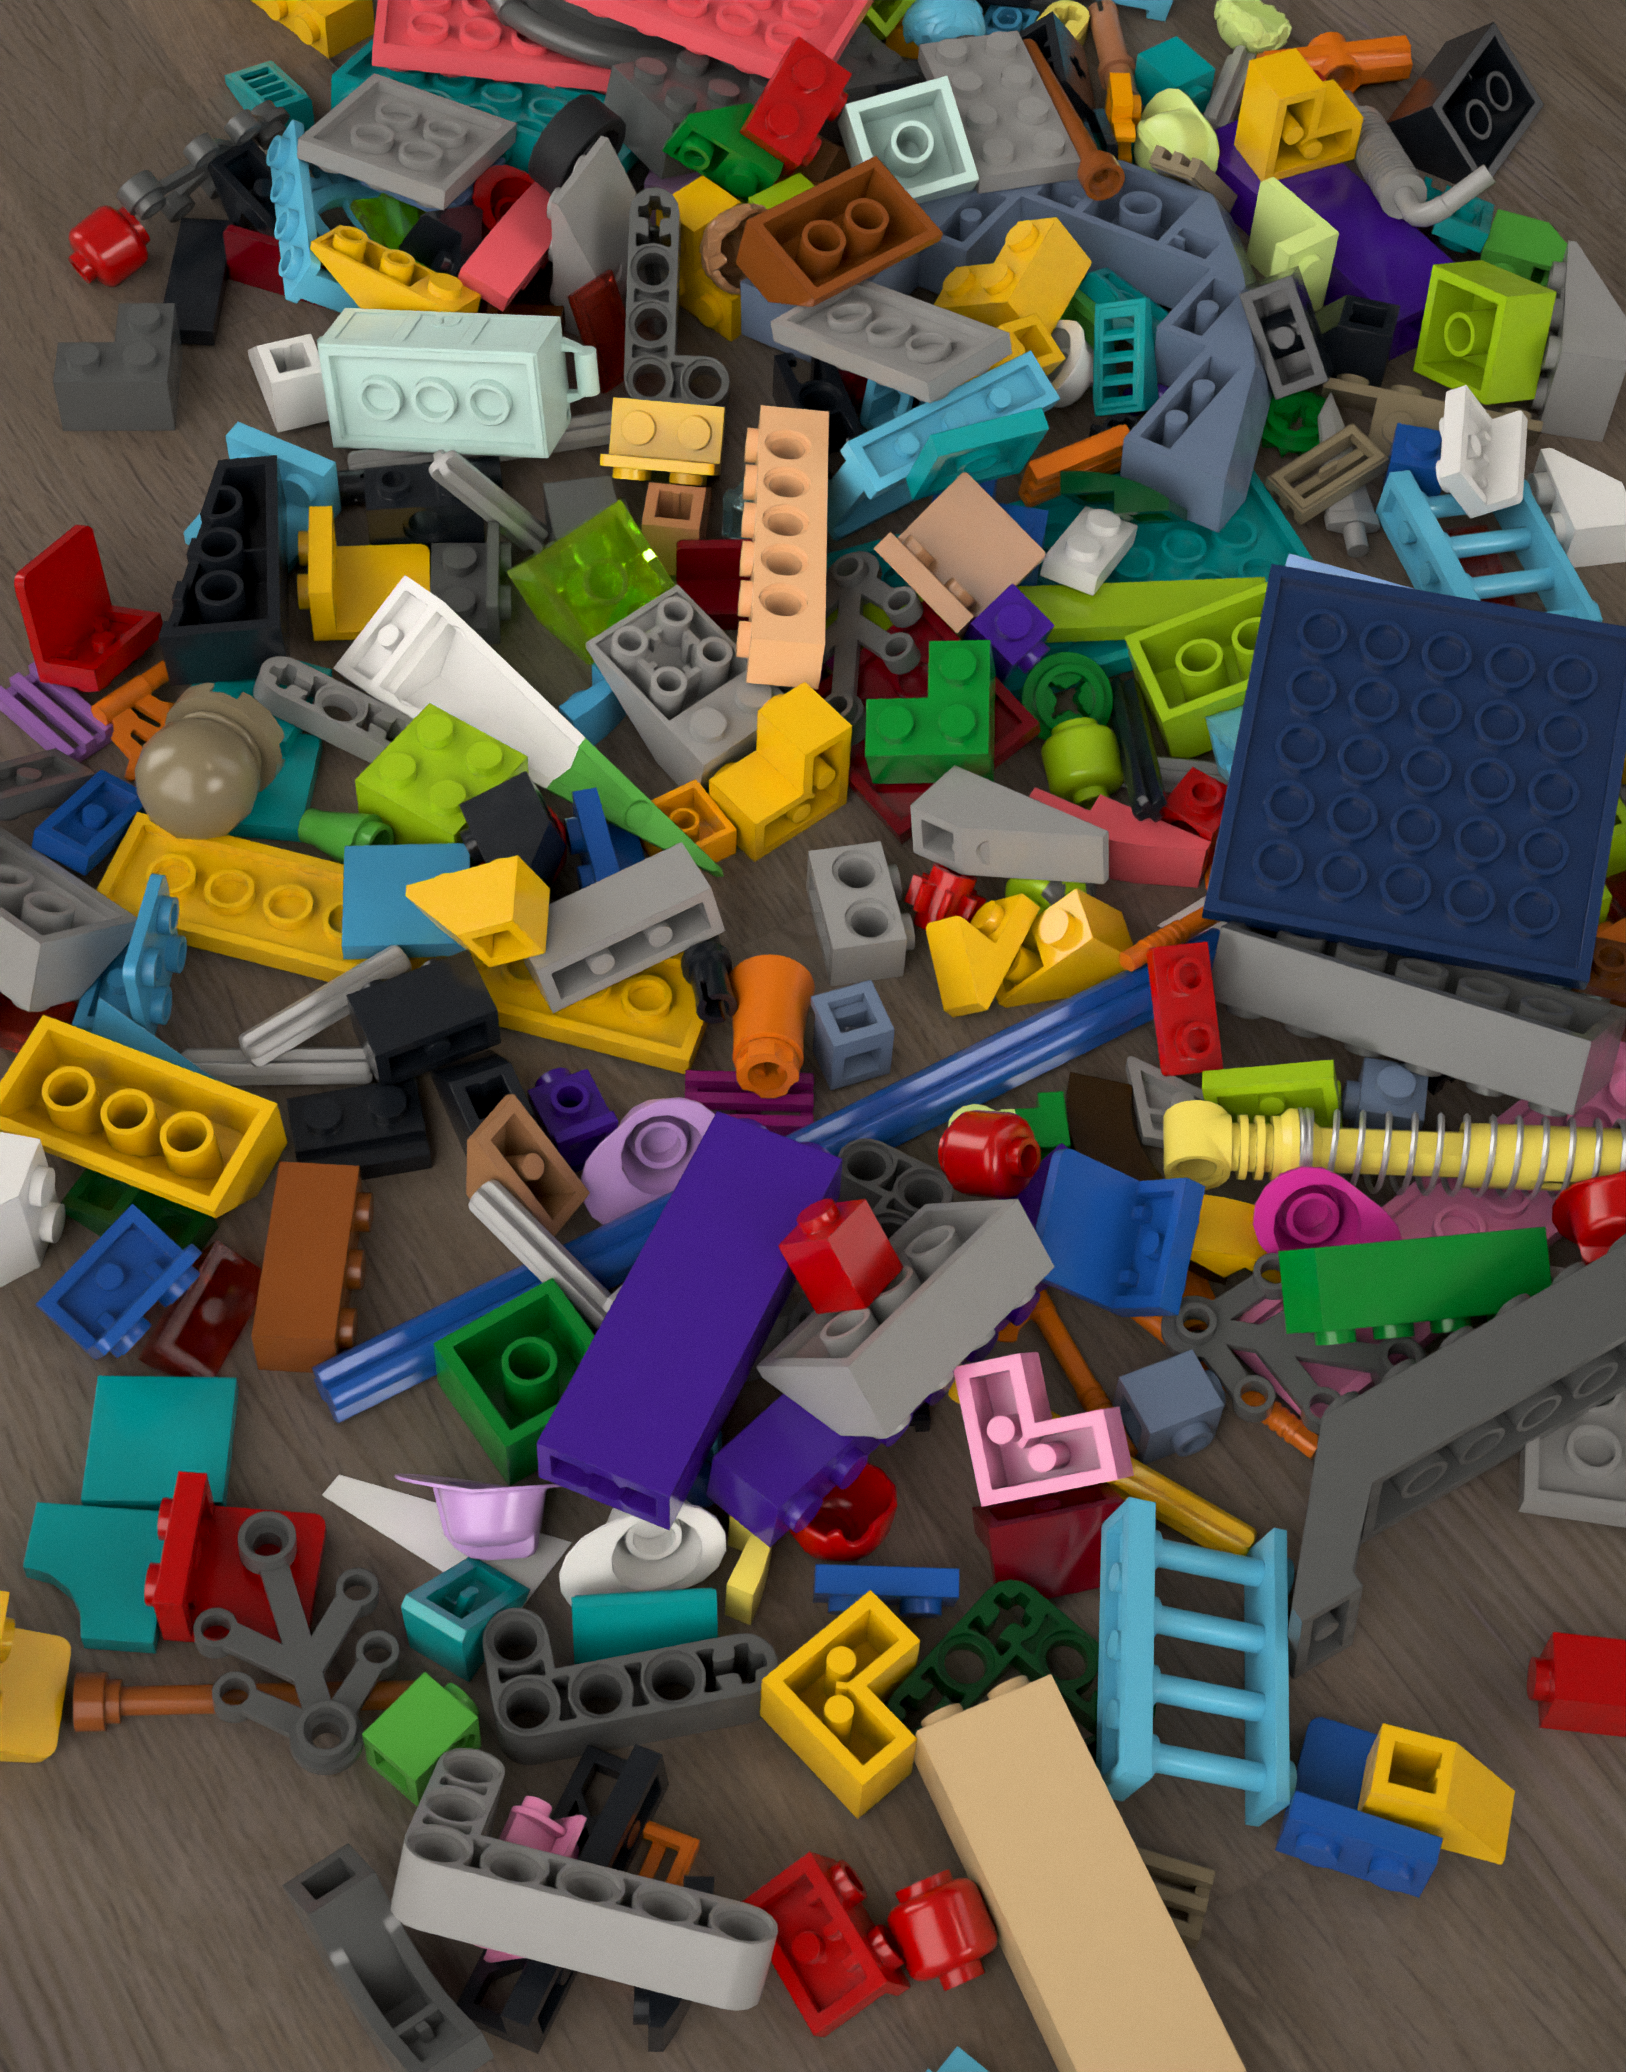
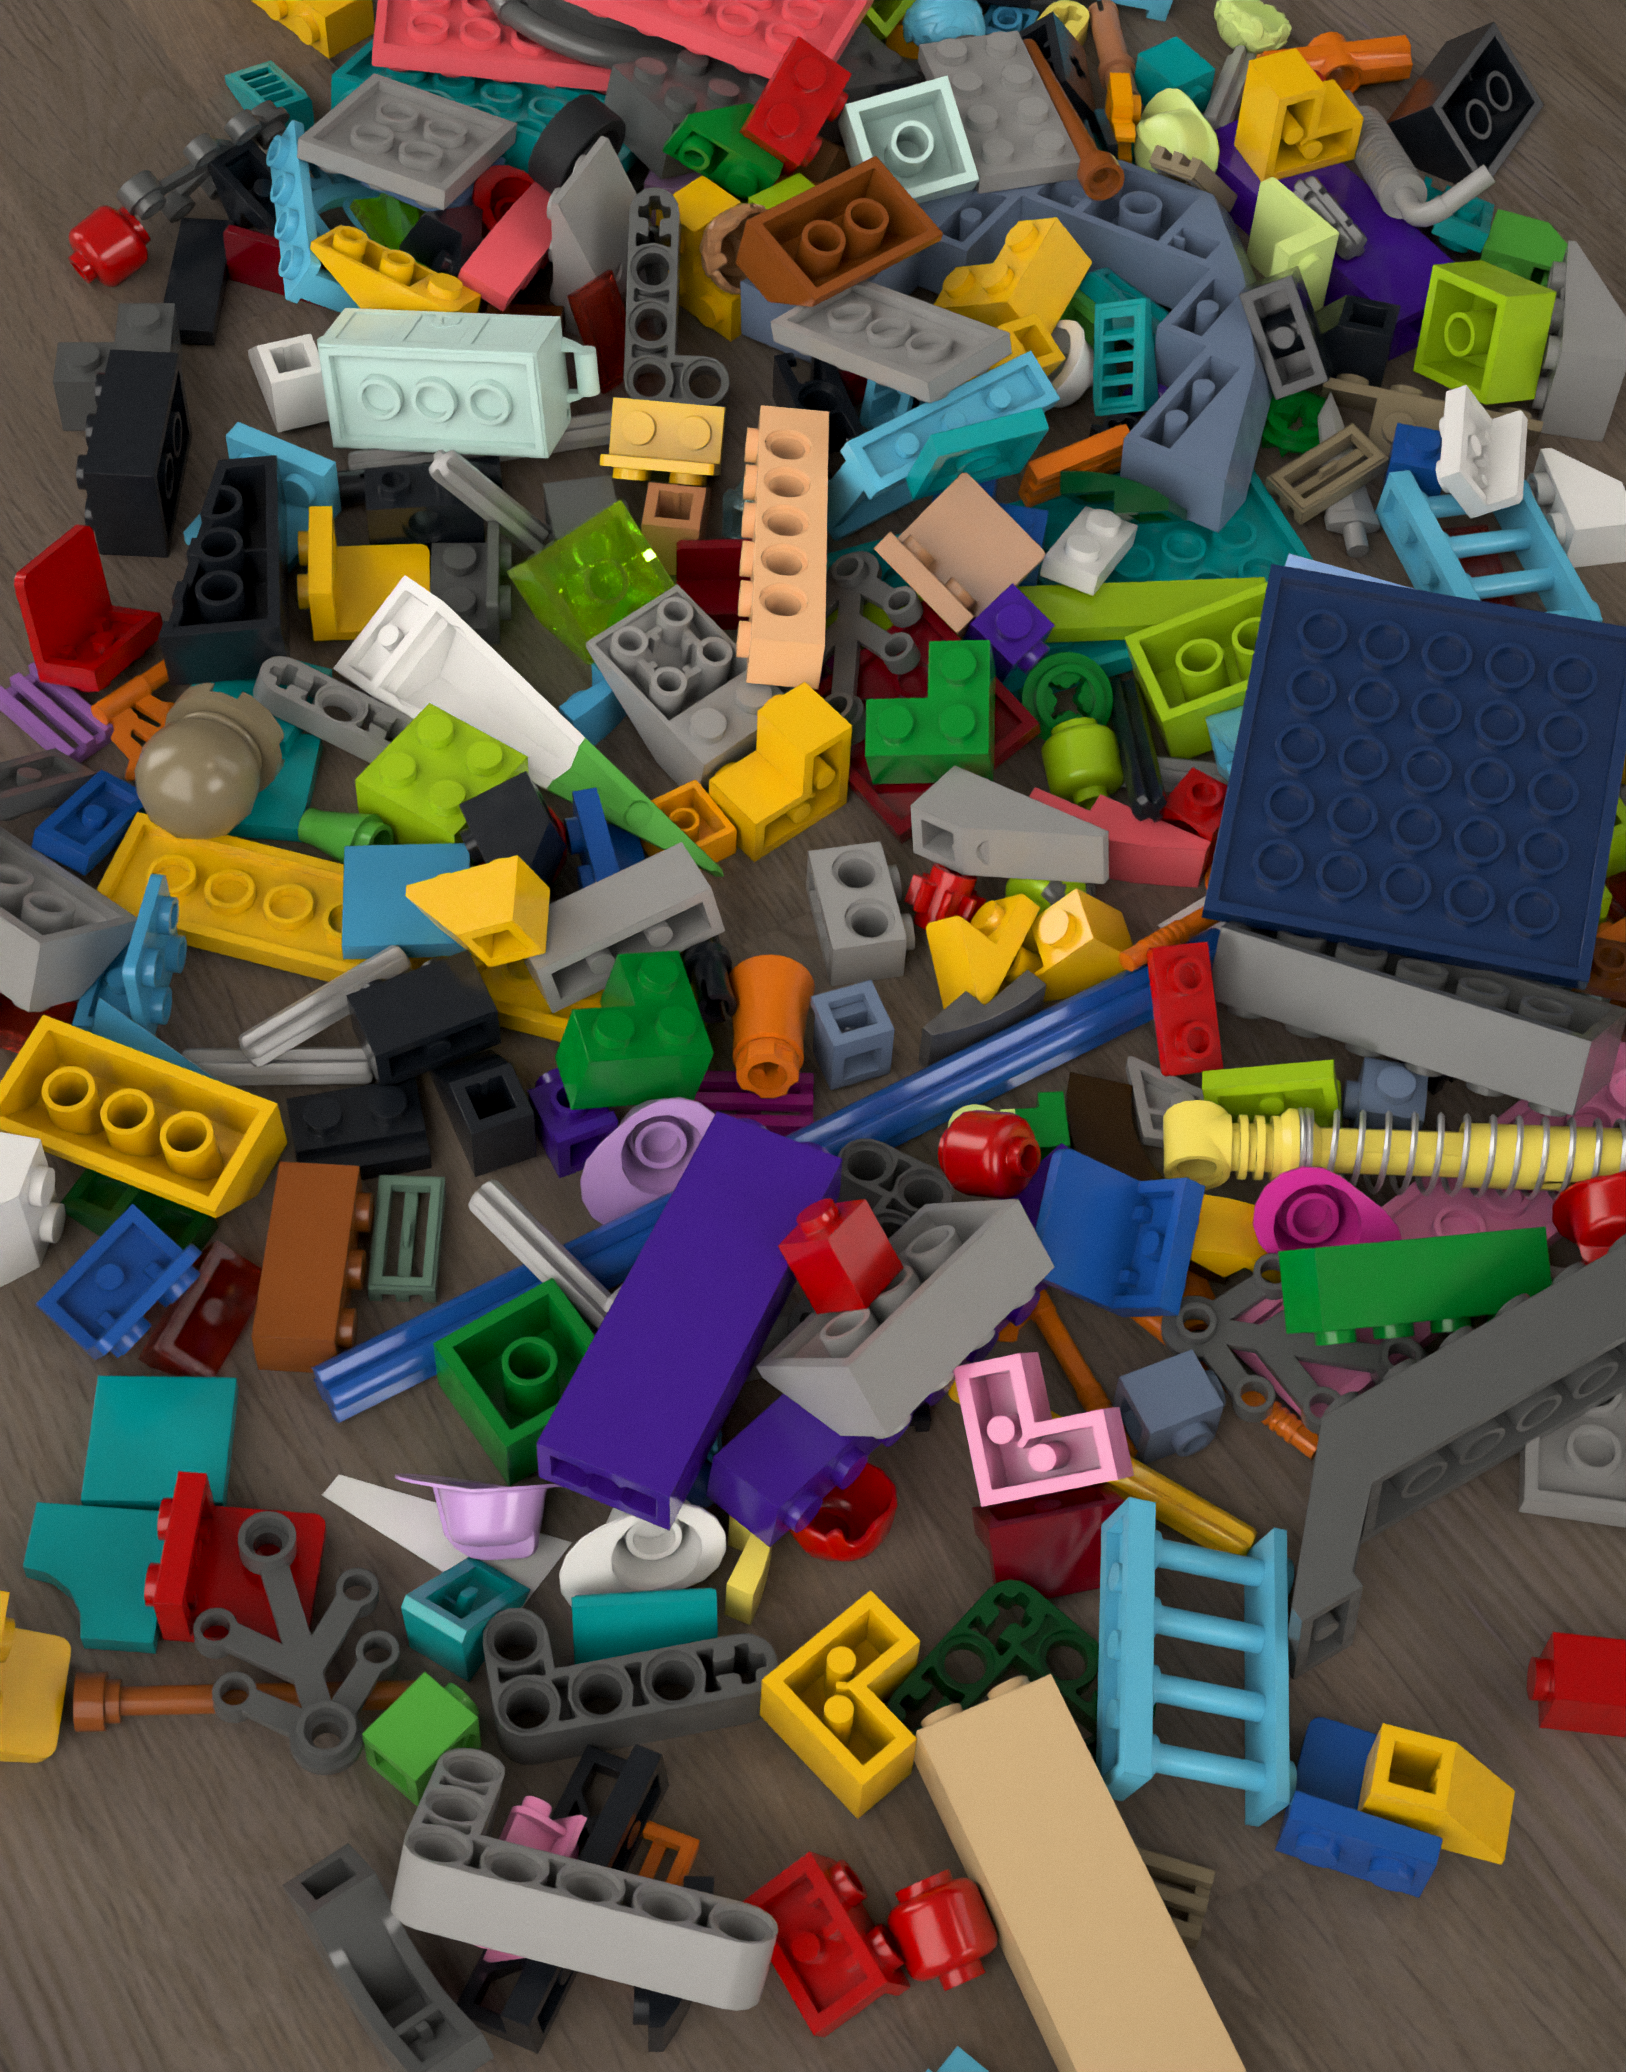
medium nougat slope [466,1094,590,1237] -> none
blue plate [813,1564,960,1618] -> none
none -> black brick [76,349,192,558]
none -> sand green tile [368,1175,446,1303]
none -> green brick [555,950,714,1110]
none -> flat silver slope [918,970,1046,1068]
none -> dark grey axle [1293,176,1367,261]

